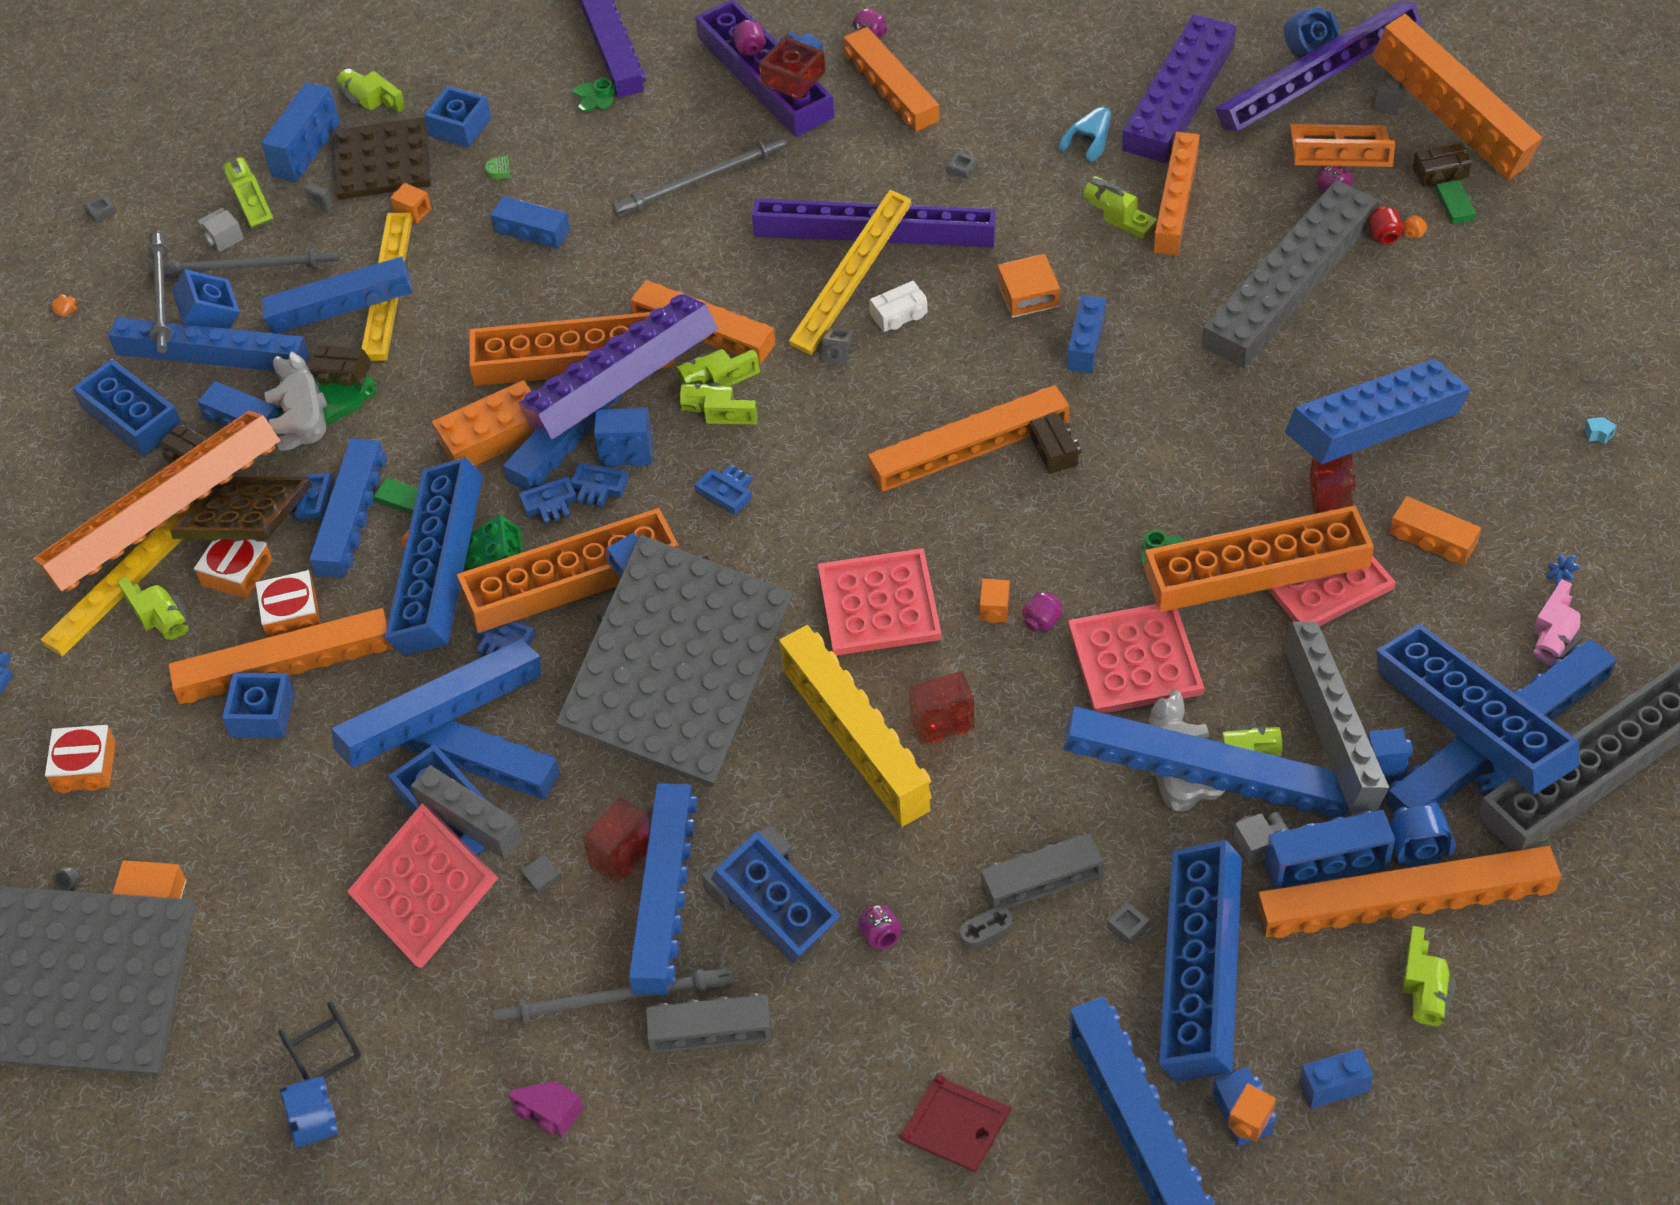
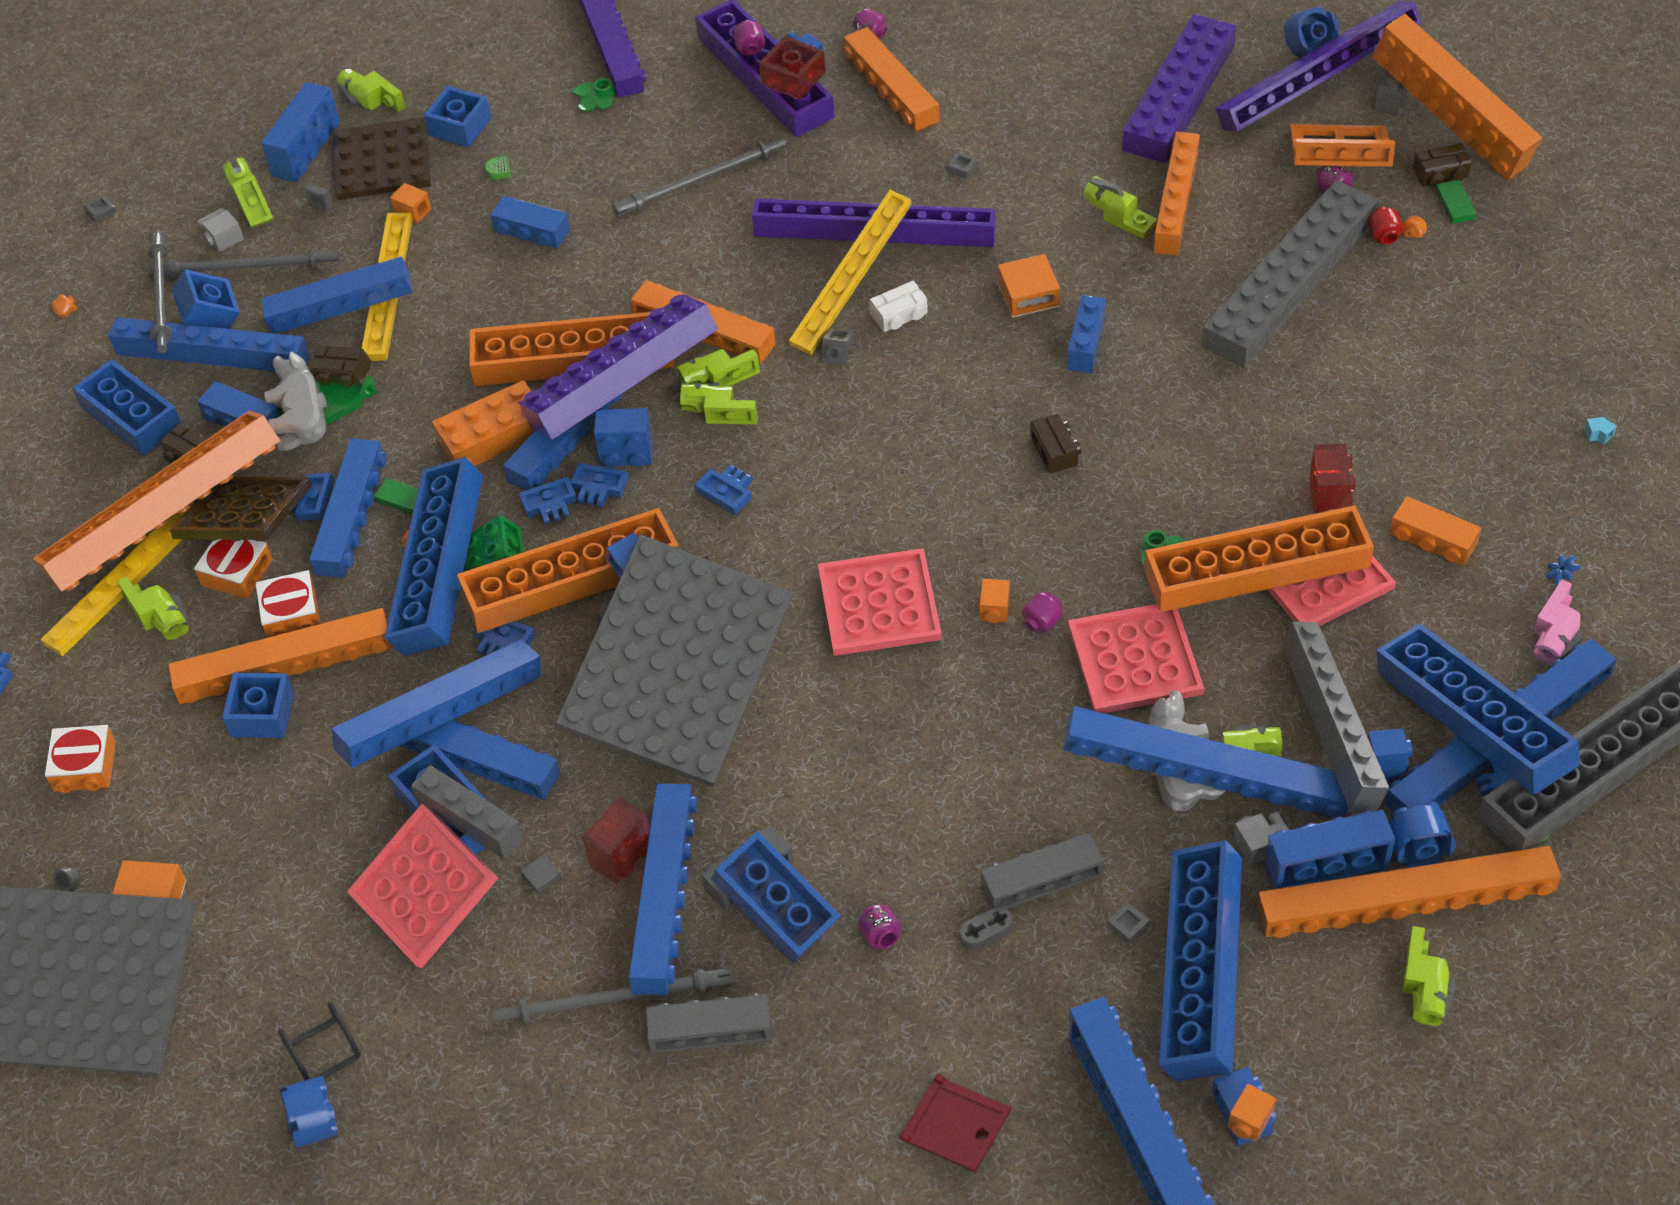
magenta slope [508,1081,584,1138] -> none
yellow brick [779,625,932,827] -> none
orange brick [868,385,1069,492] -> none
clear red brick [909,671,975,744] -> none
dark azure animal [1059,107,1111,162] -> none
blue brick [1285,359,1471,464] -> none
blue brick [1299,1048,1373,1108] -> none

